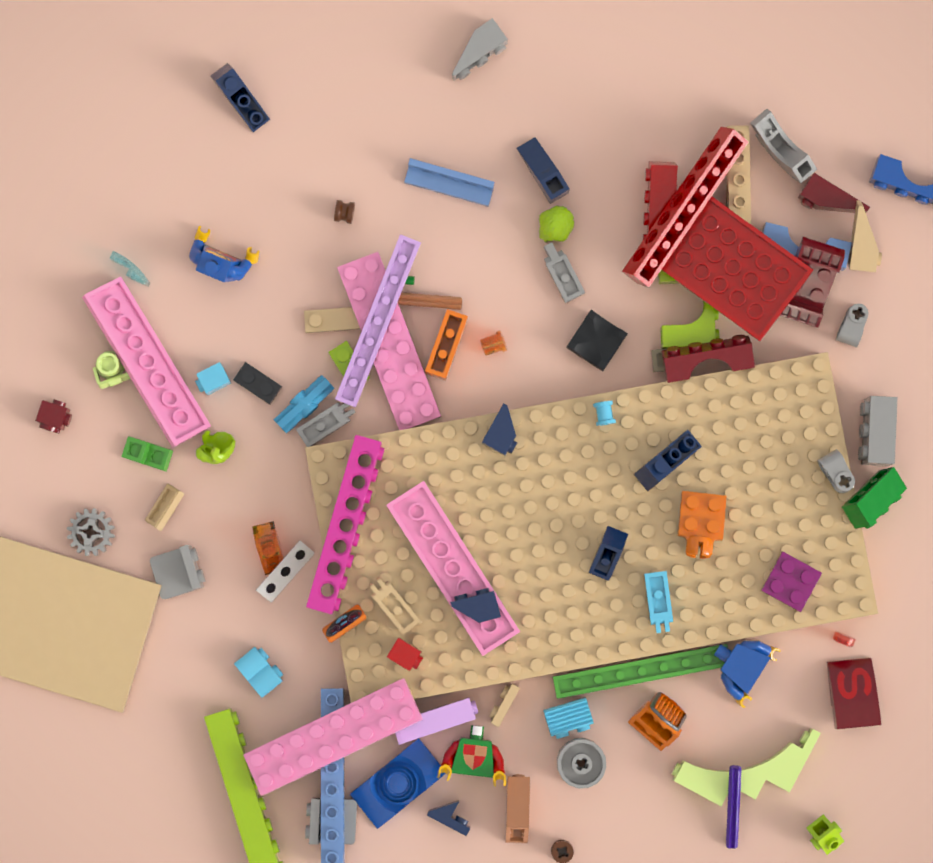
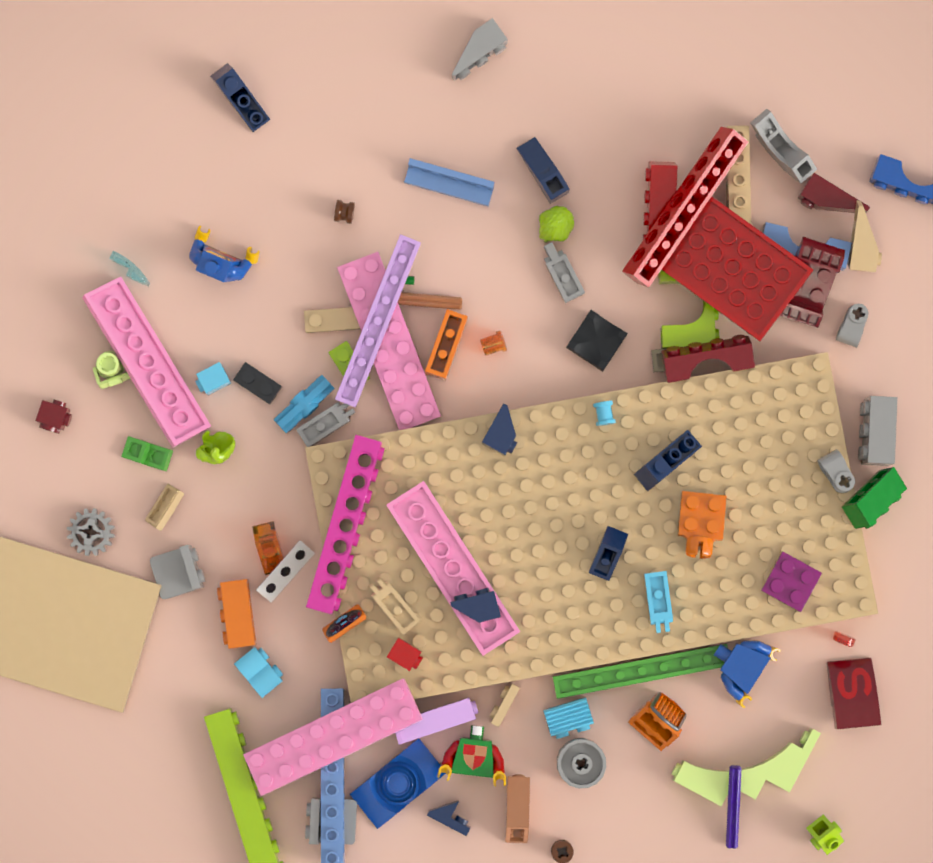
none -> orange brick [217,579,257,649]

